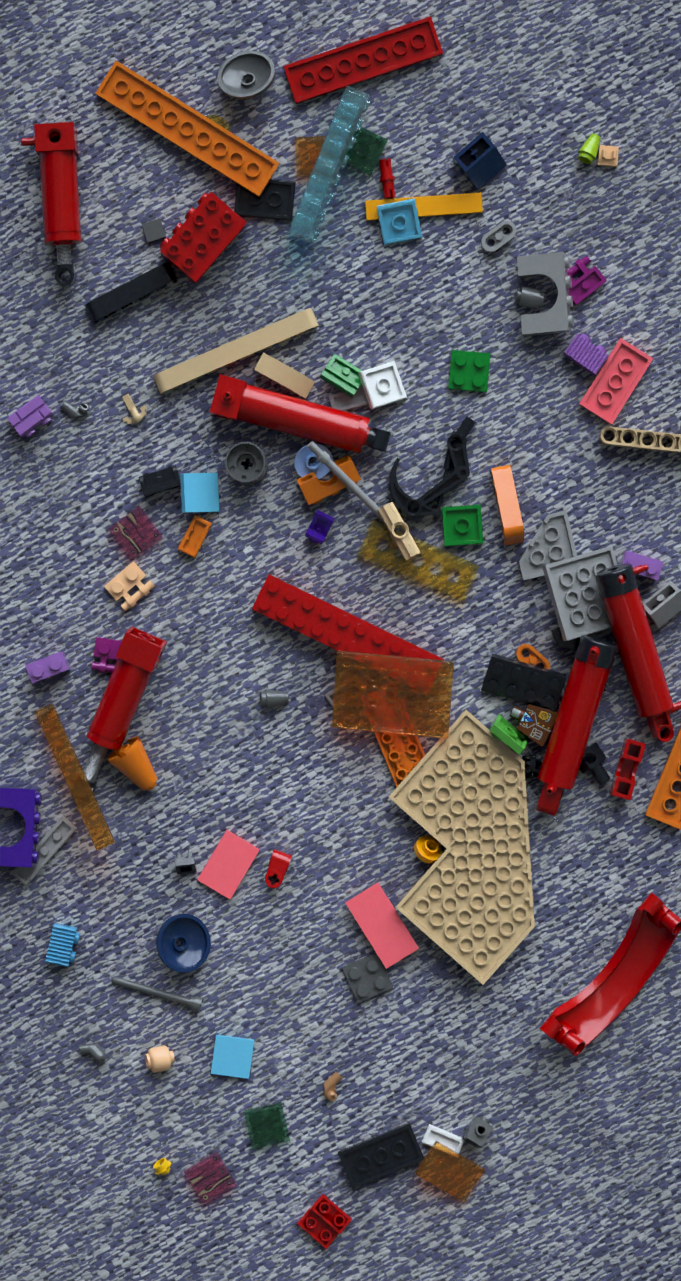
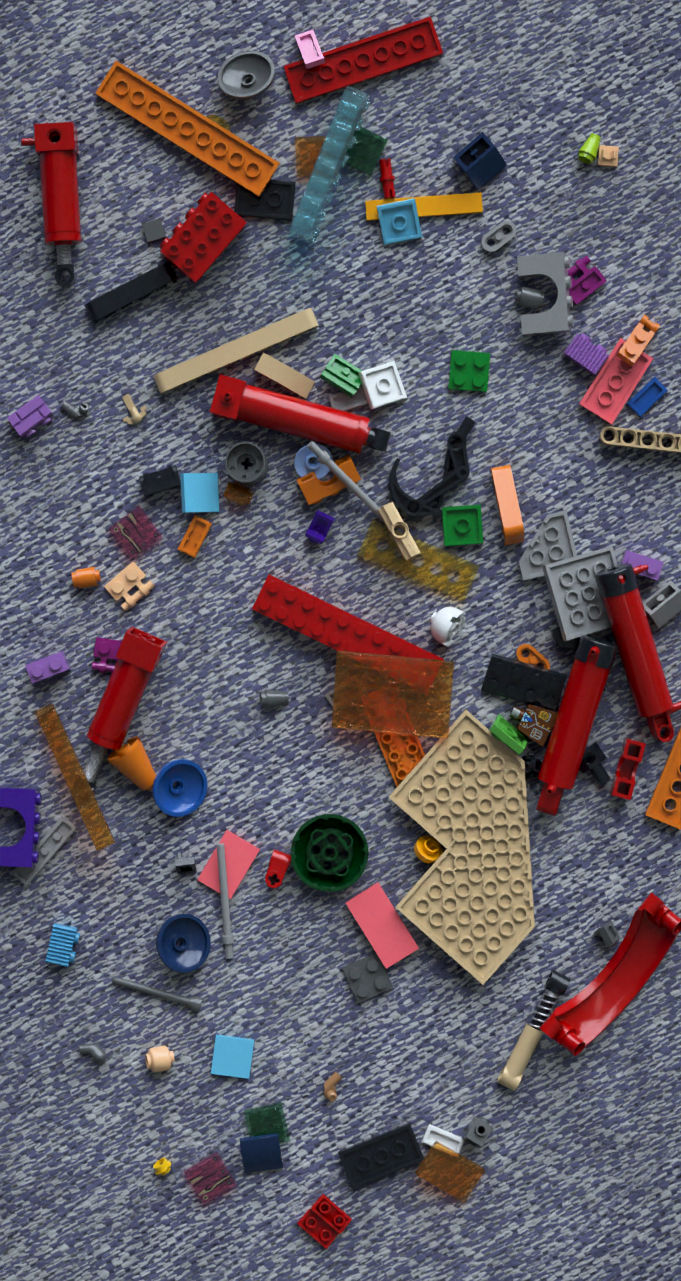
none -> orange brick [71,567,101,589]
none -> blue dish [152,759,207,817]
none -> light grey bar [216,843,234,959]
none -> clear orange brick [223,482,253,507]
none -> dark blue slope [240,1133,283,1173]
none -> dark green brick [291,814,369,892]
none -> bright pink tile [295,30,325,69]
none -> white cylinder [430,607,466,647]
none -> piece [497,970,571,1091]
none -> dark grey tile [594,920,620,947]
none -> orange plate [616,314,660,367]
none -> blue tile [627,377,668,418]

